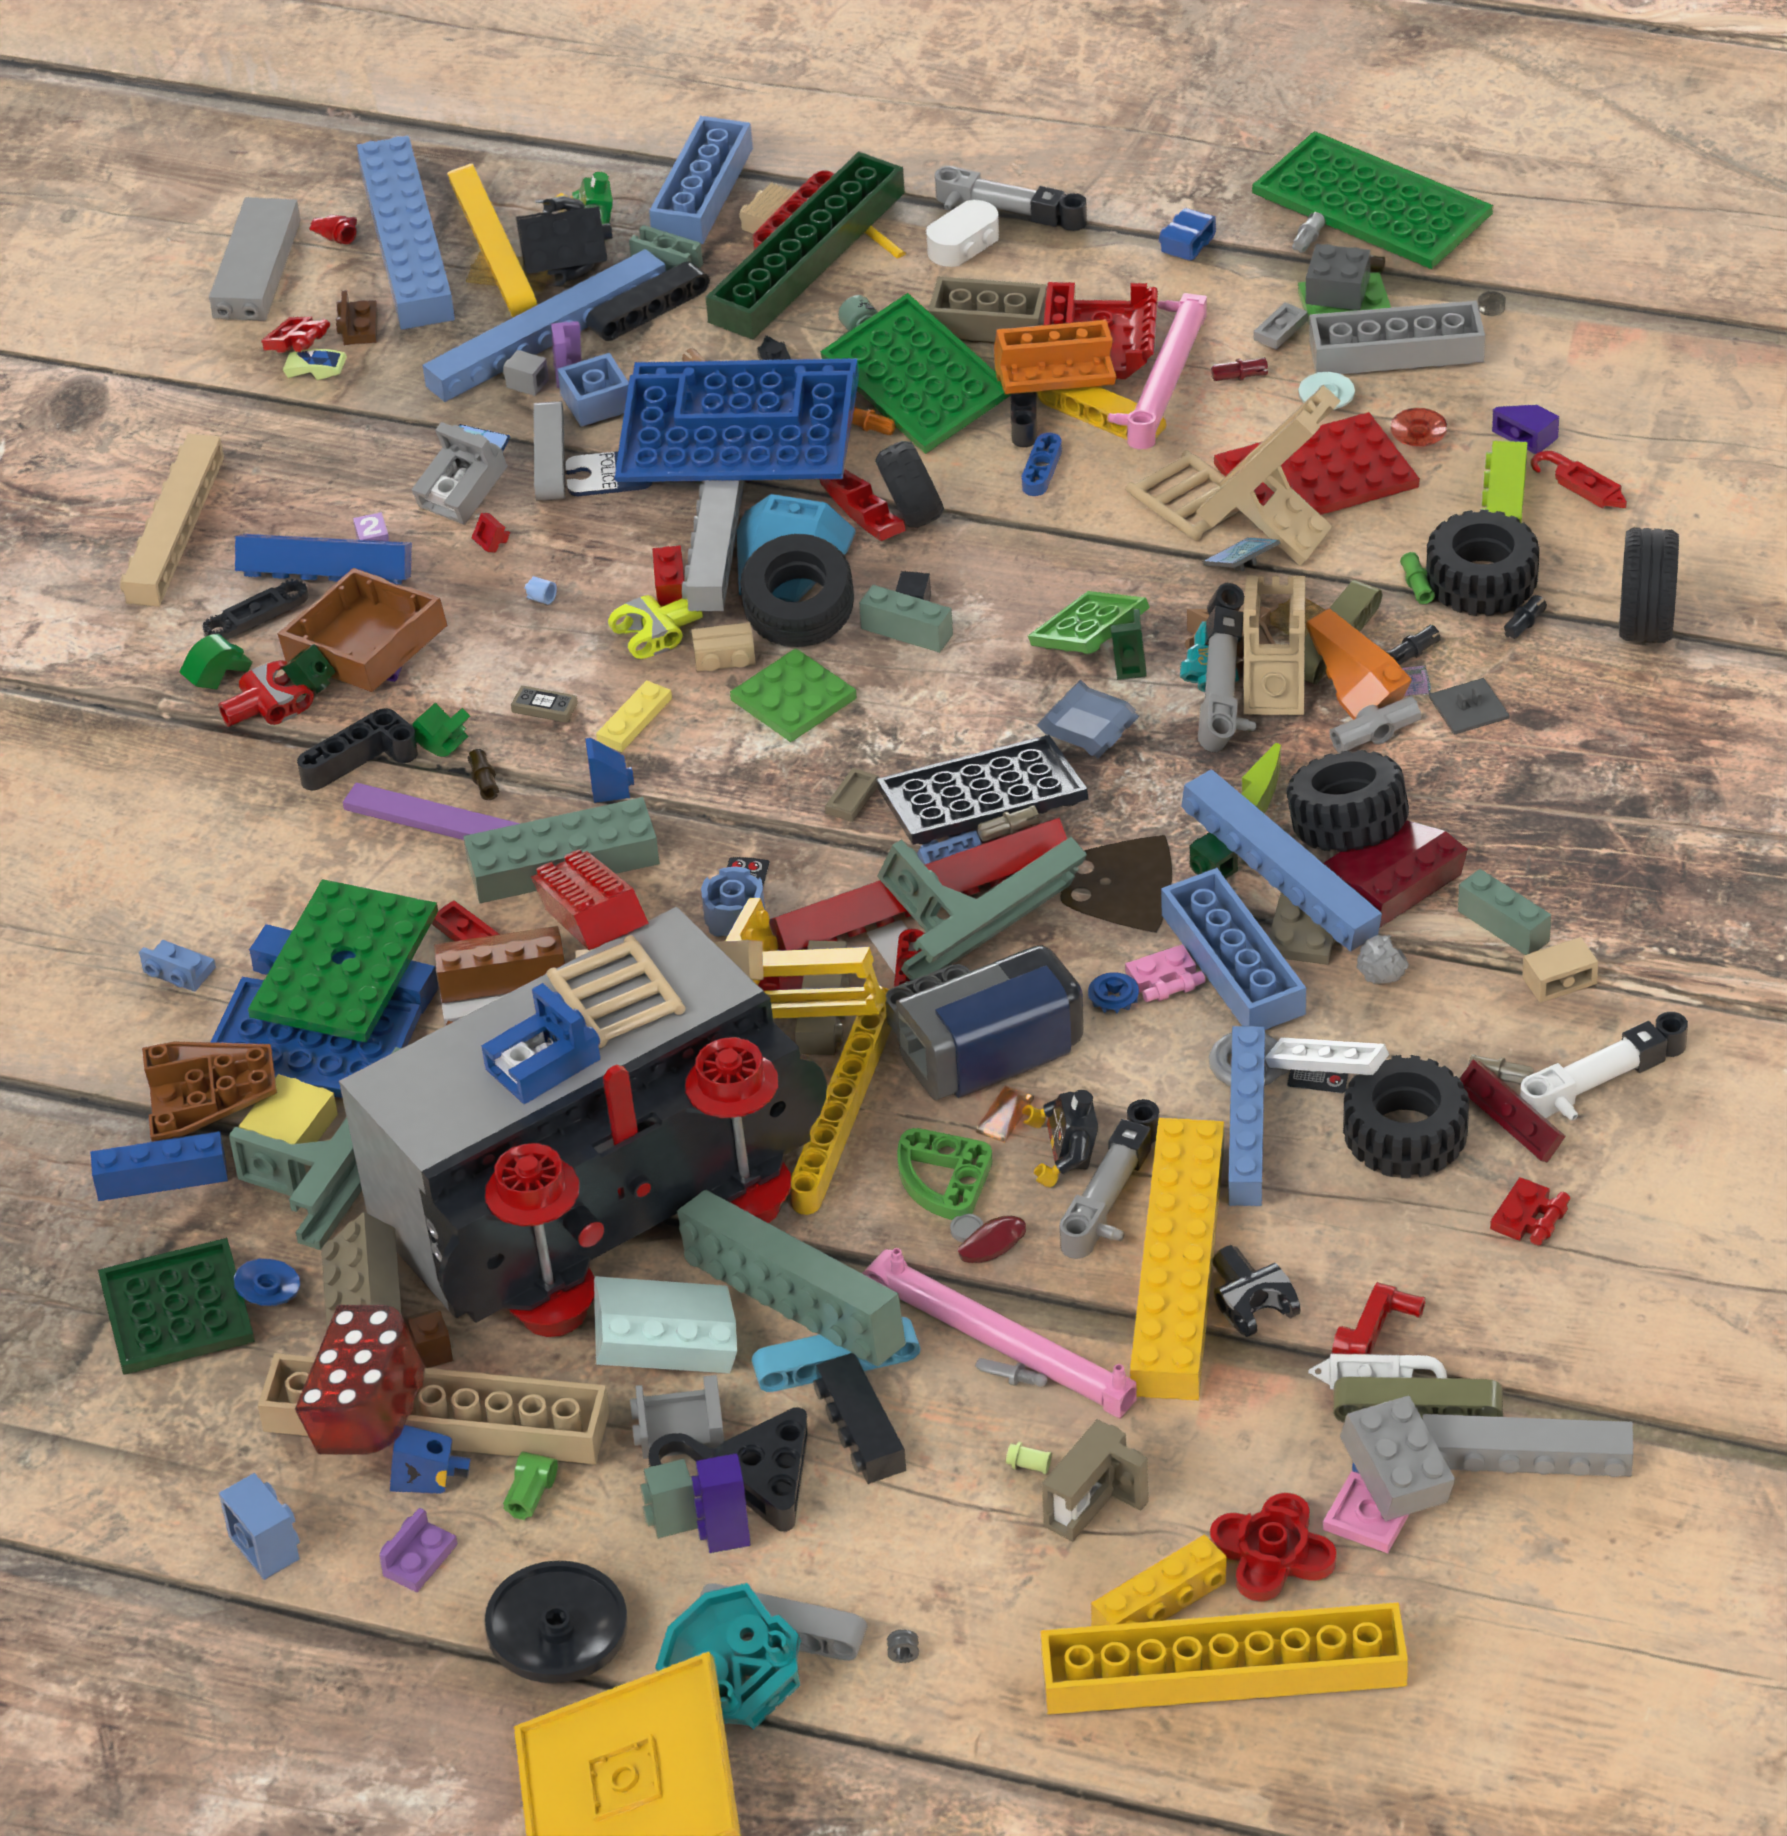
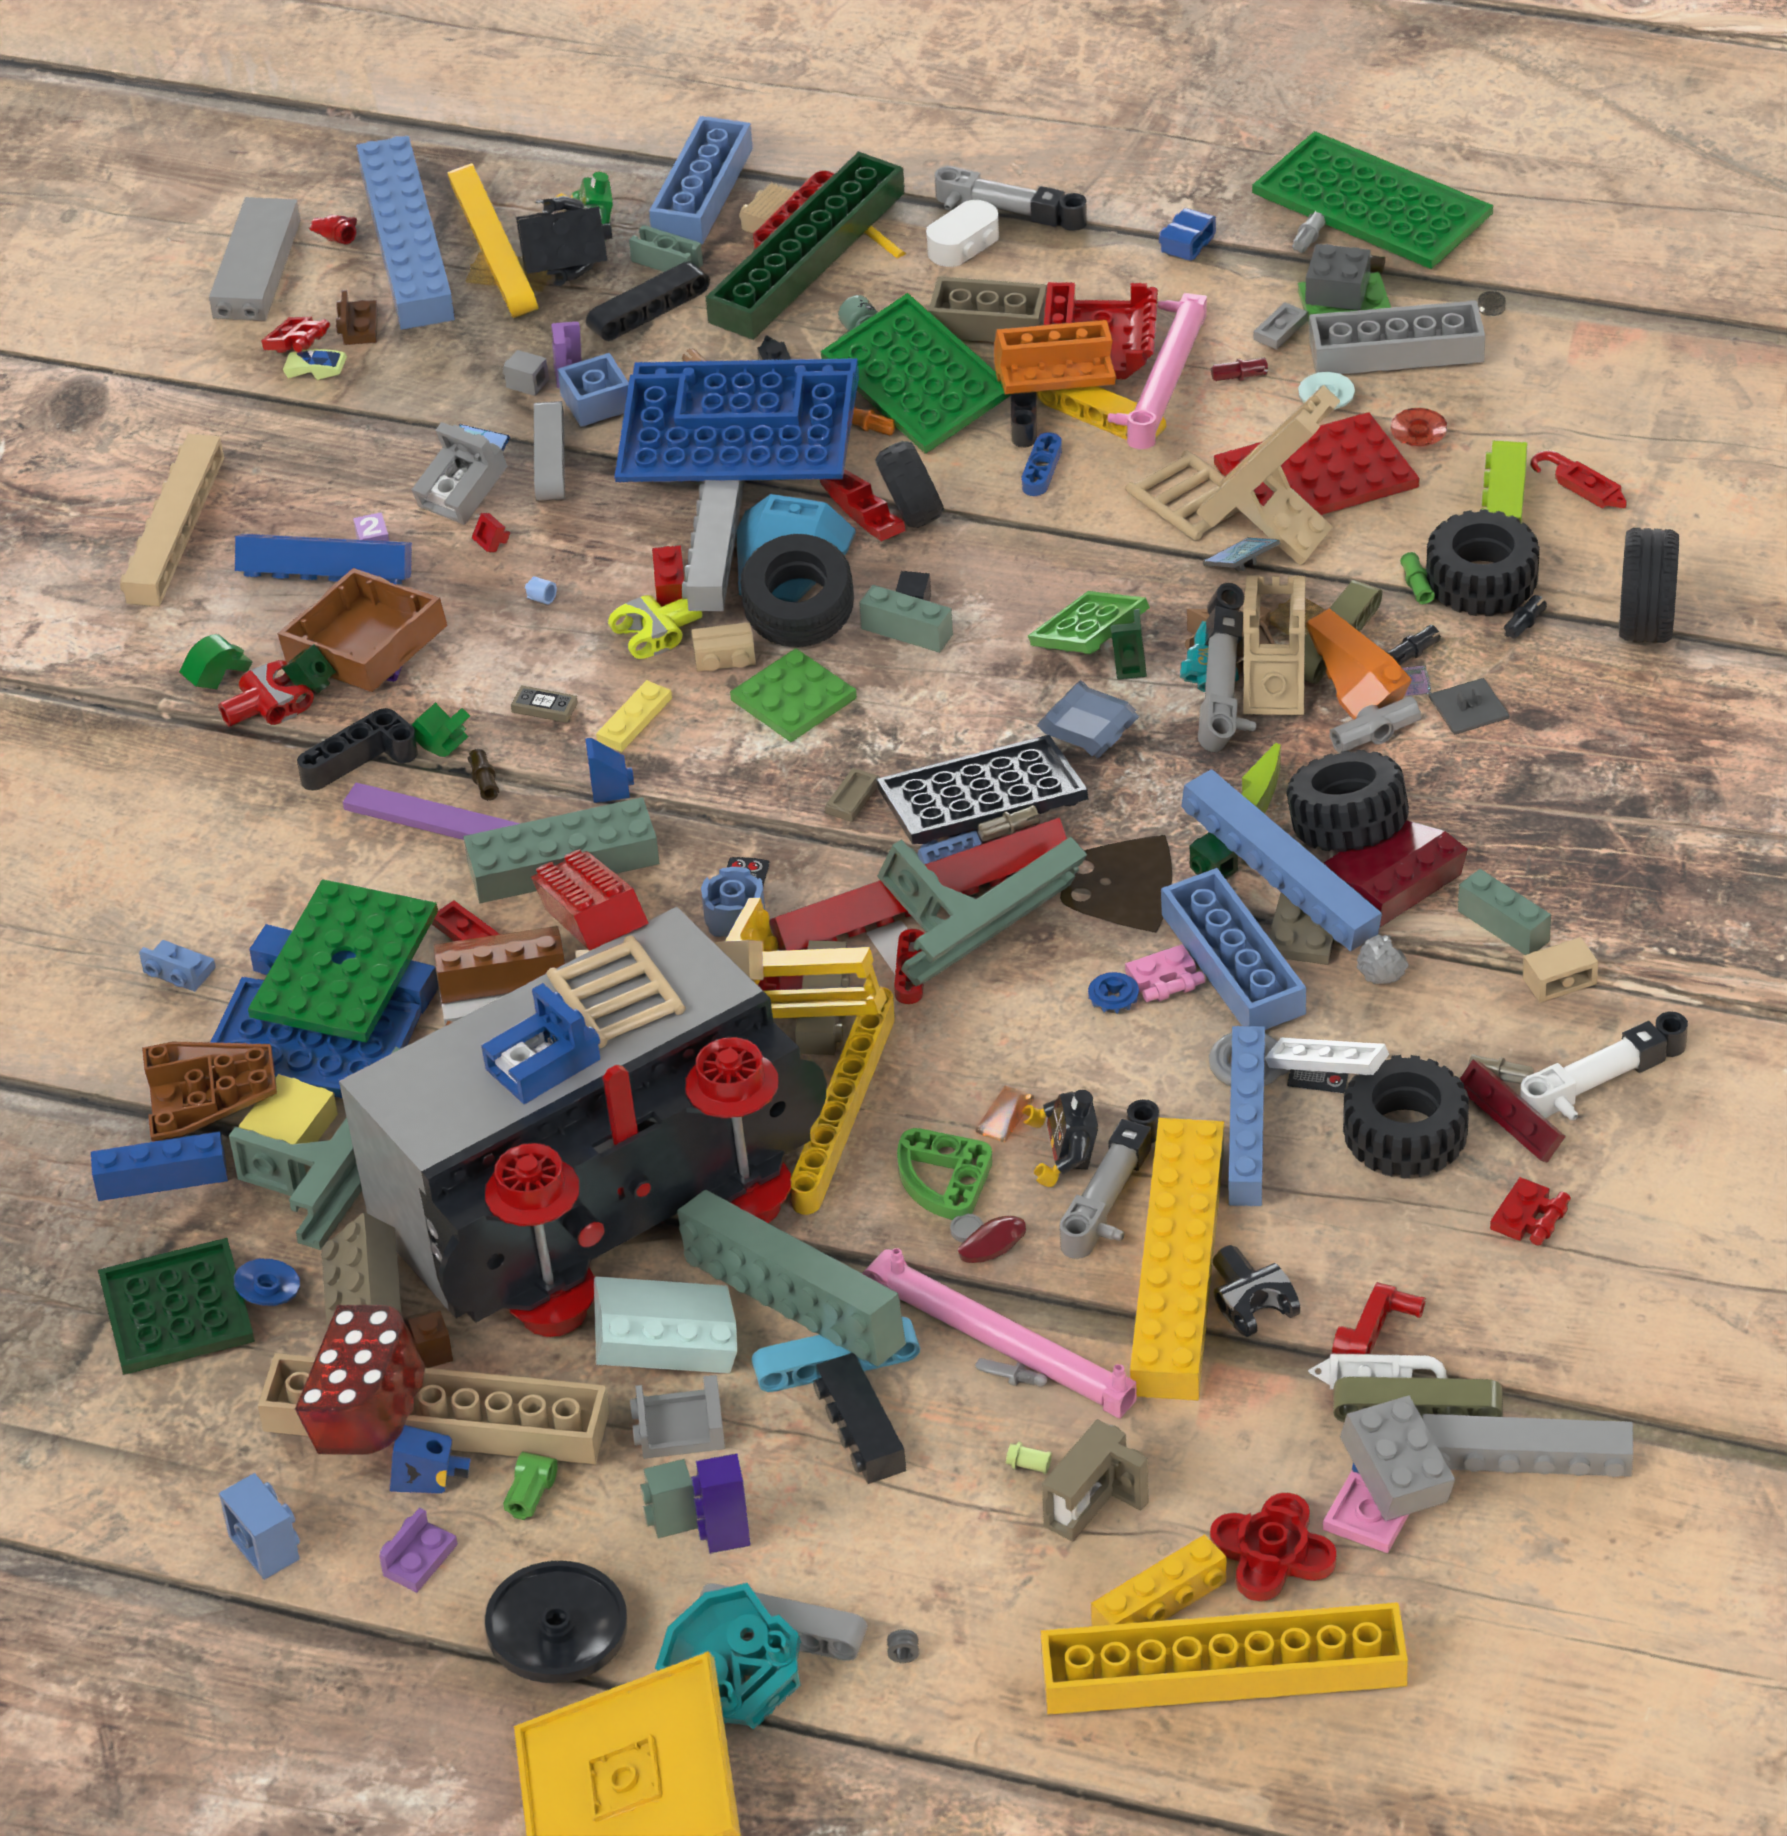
black plate [202,579,308,640] -> none
medium blue brick [423,249,666,402] -> none
white piece [565,451,652,496] -> none
black piece [648,1407,808,1532] -> none
piece [886,945,1084,1101] -> none
dark purple slope [1492,405,1559,454] -> none

